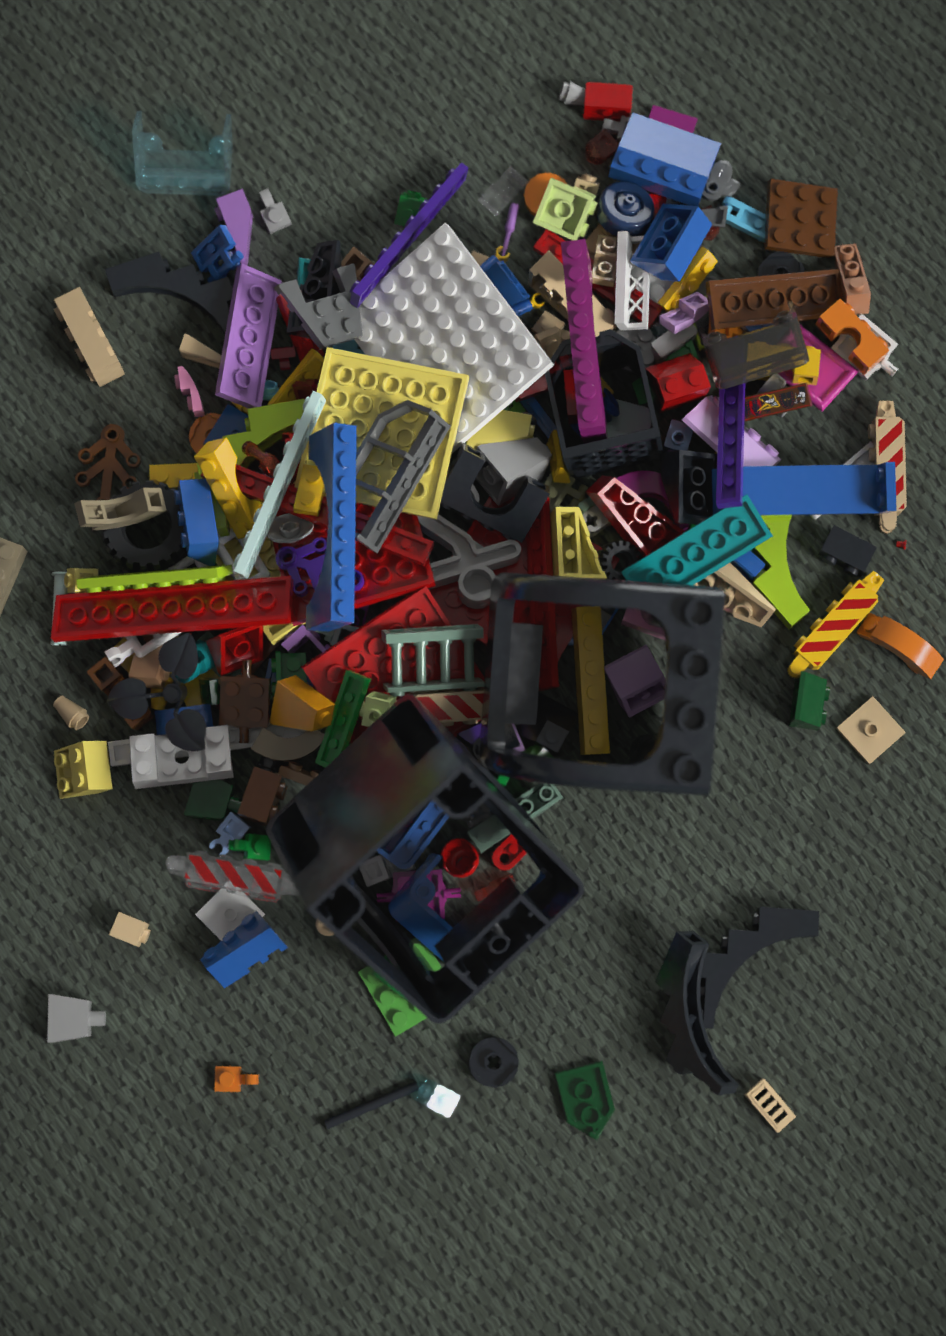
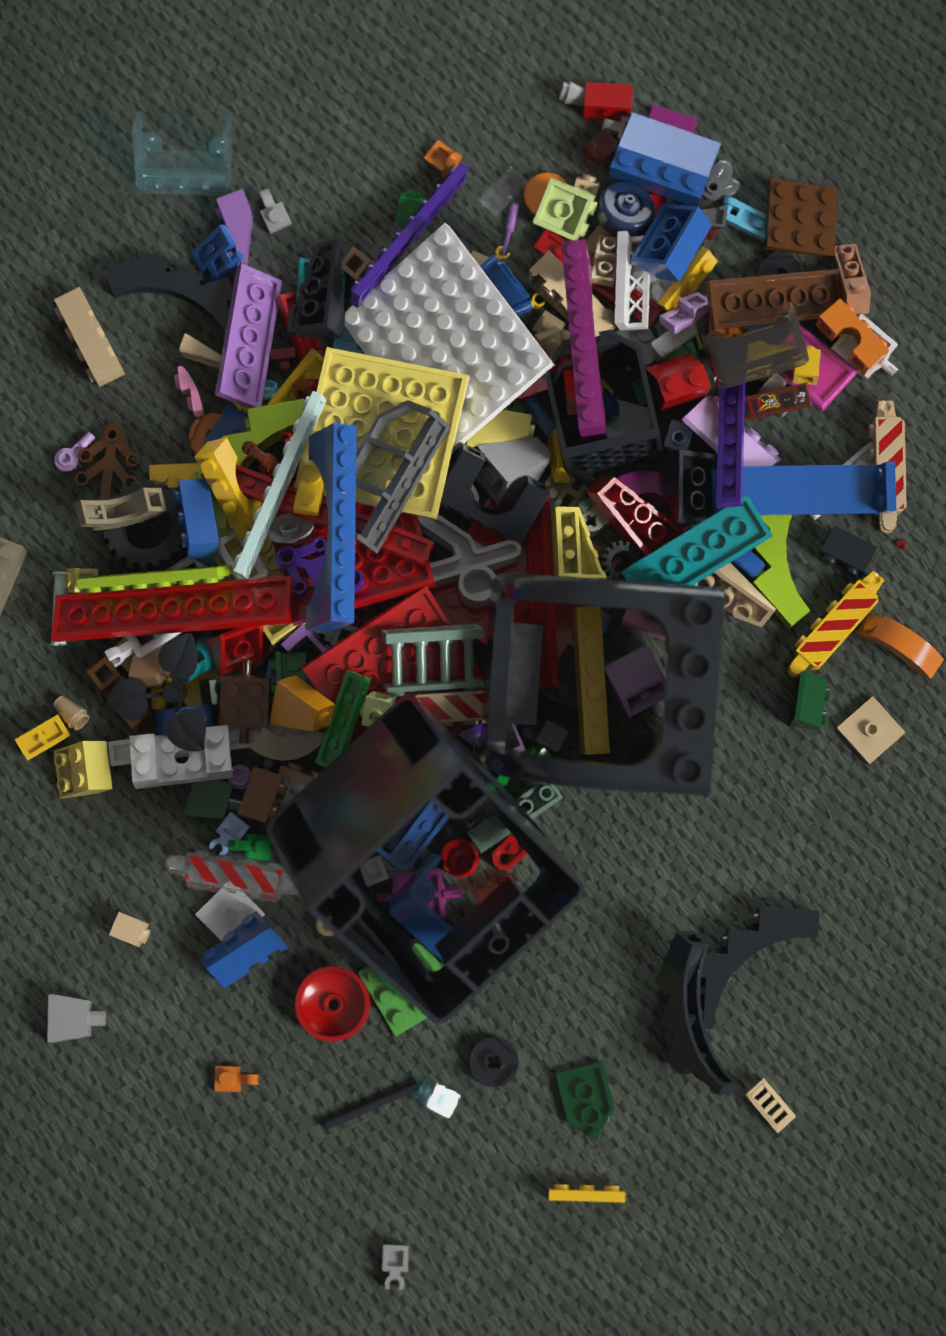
dark grey wing [274,264,363,350] -> none
none -> yellow hinge [15,714,70,761]
none -> lavender plate [54,431,95,472]
none -> medium lavender plate [227,765,251,790]
none -> red dish [295,966,370,1042]
none -> light grey plate [382,1244,409,1290]
none -> orange tile [424,140,462,178]
none -> yellow plate [548,1184,625,1202]

